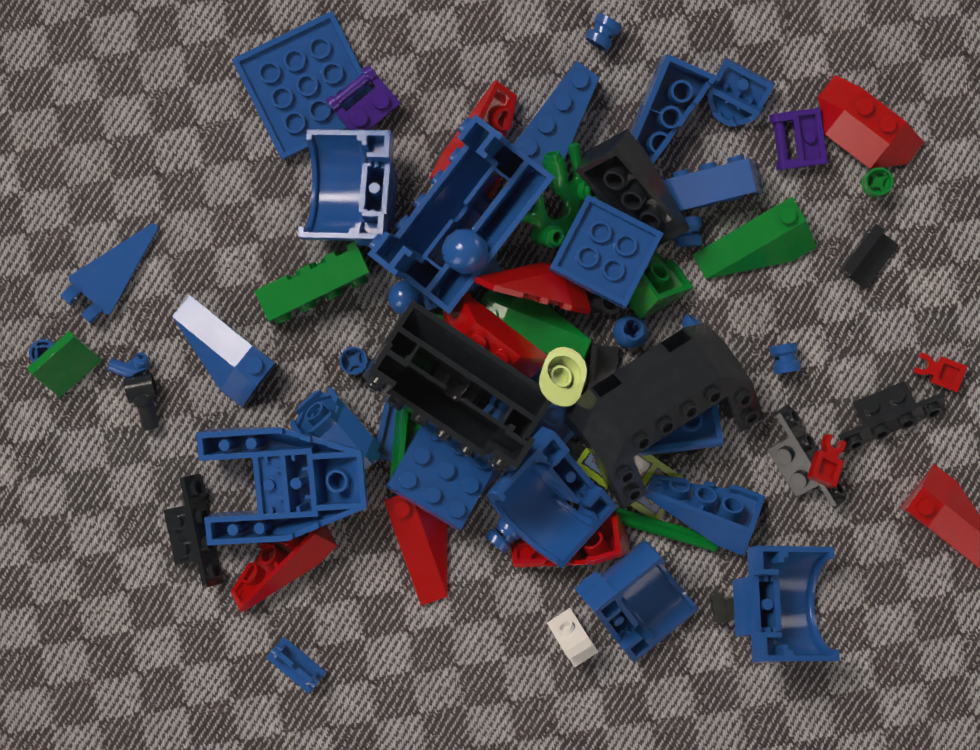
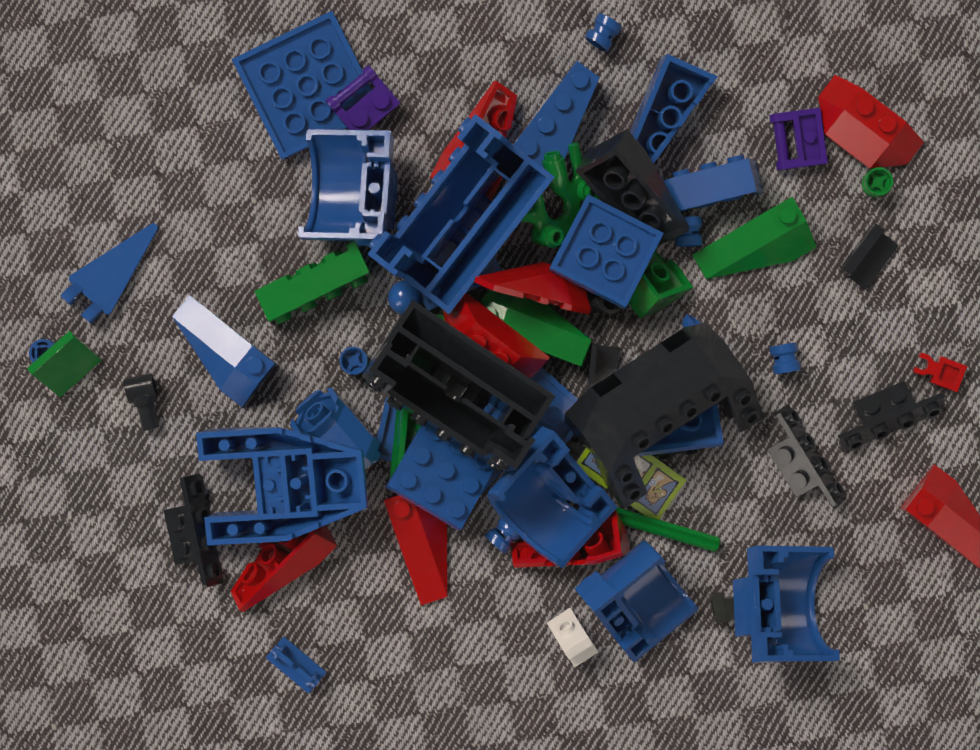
blue arm [107,352,150,378] -> none
blue hair [442,229,489,274] -> none
yellowish green piece [539,347,587,407] -> none
blue piece [613,315,648,349] -> none
blue wedge [645,474,765,555] -> none
blue slope [707,57,775,127] -> none
red plate [807,434,847,489] -> none

